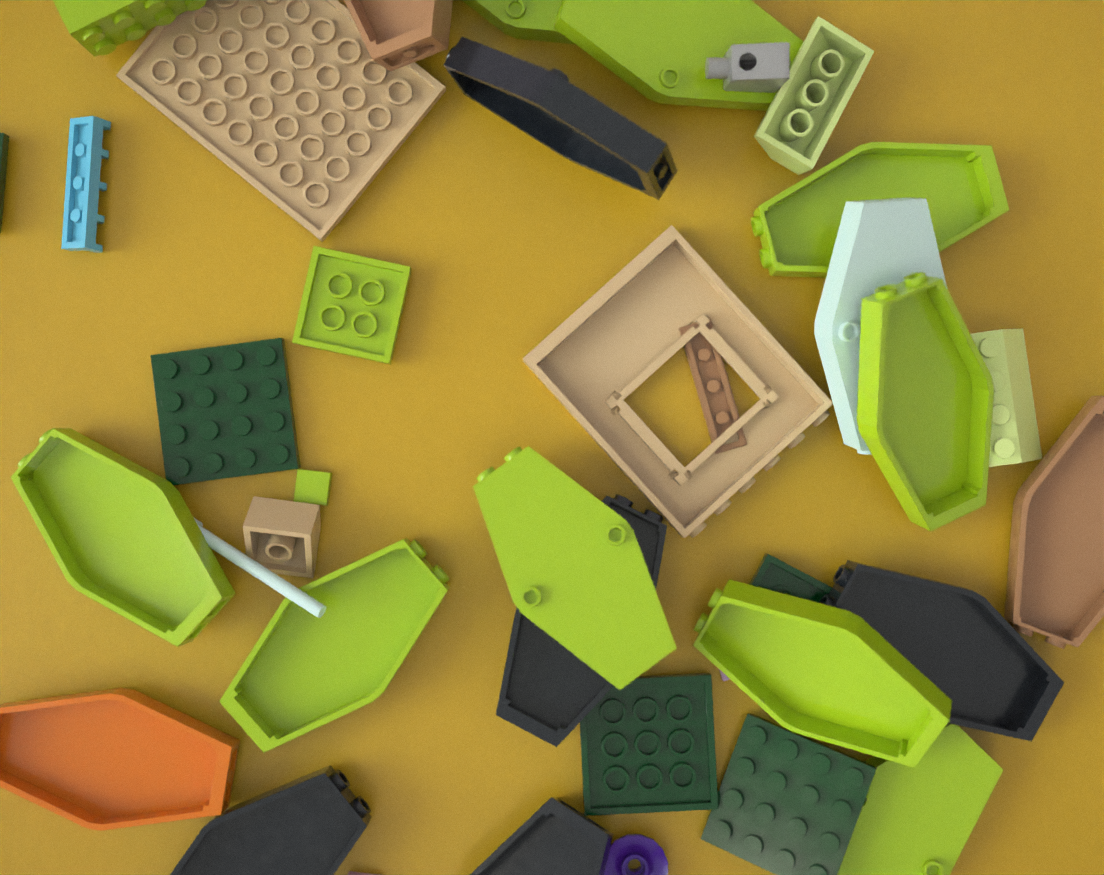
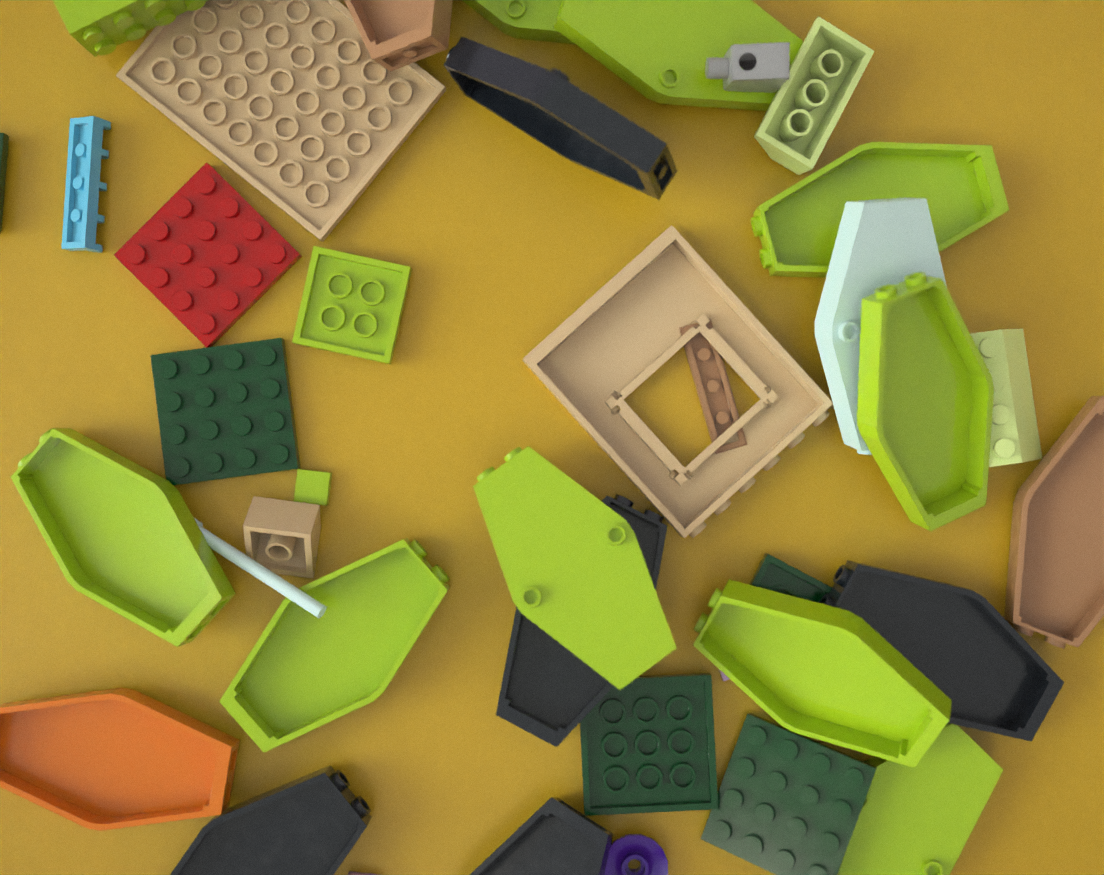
none -> red plate [114,162,302,348]

